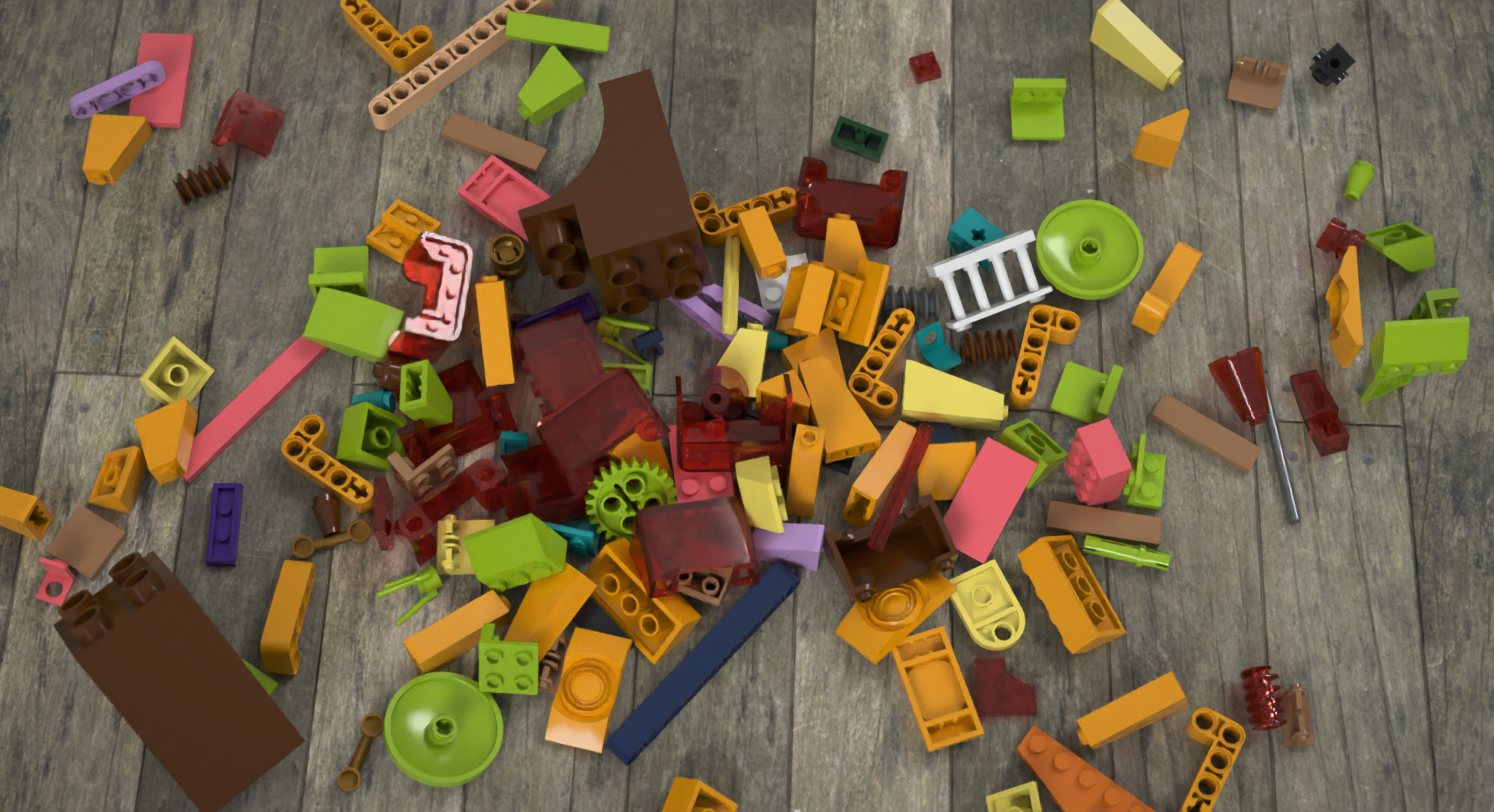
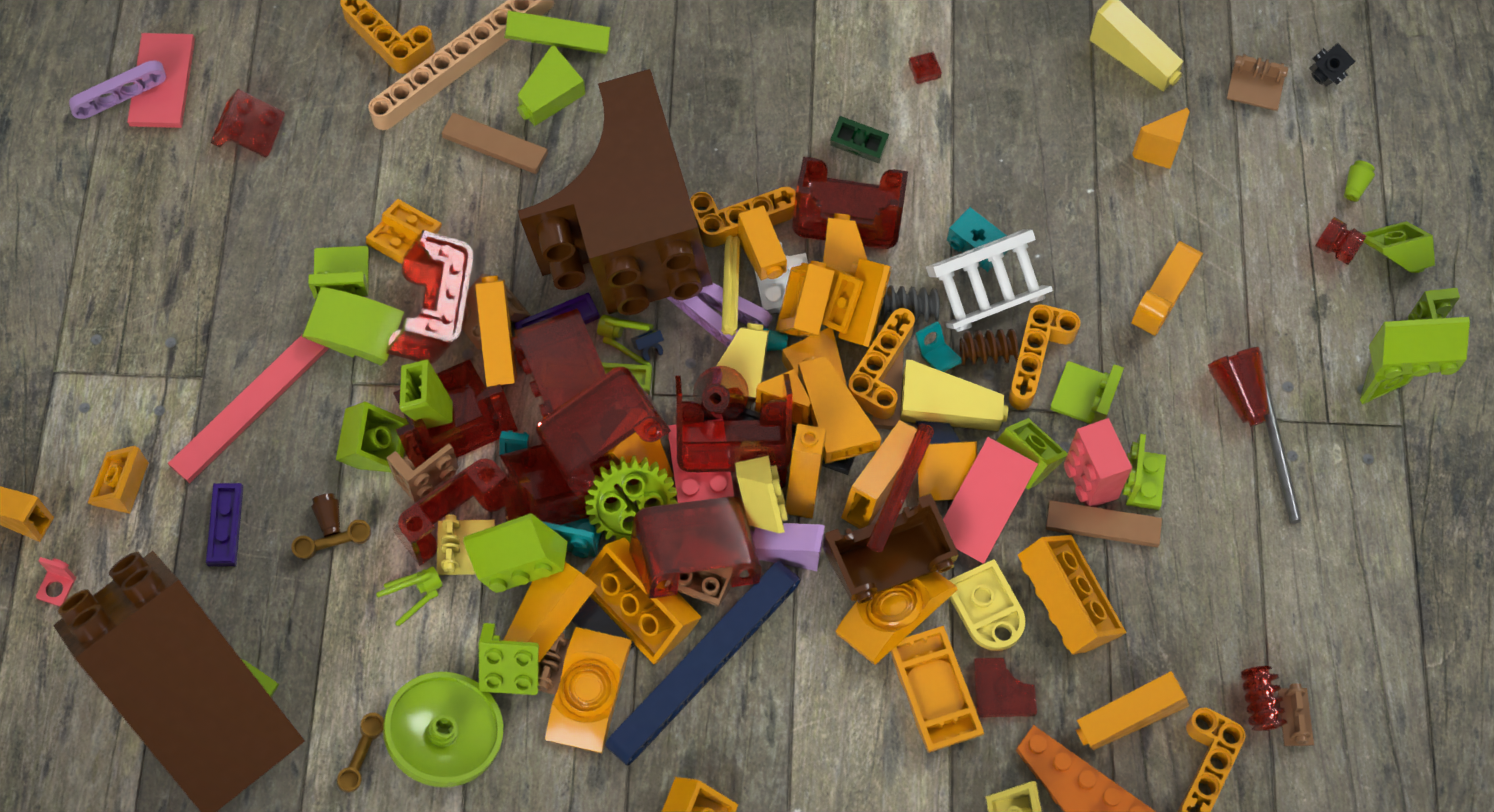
medium nougat tile [45,505,128,581] -> none
light orange slope [82,114,152,185] -> none
light orange slope [134,397,198,485] -> none
light yellow slope [139,336,214,406] -> none
reddish brown piece [173,156,233,207] -> none
light orange beam [260,560,316,675] -> none
light orange beam [281,415,378,513] -> none
teal cone [352,389,396,413] -> none
reddish brown head [372,354,411,392] -> none
clear red tile [373,477,394,551] -> none
light orange slope [403,589,512,675] -> none
coral slope [457,155,551,249] -> none
pearl gold wheel [489,234,527,282] -> none
lime bracket [1010,78,1066,140] -> none
lime dish [1035,199,1144,300] -> none
lime pin [1082,534,1171,571] -> none
medium nougat tile [1150,393,1262,474] -> none
clear red slope [1289,369,1350,457] -> none
light orange slope [1325,246,1363,368] -> none

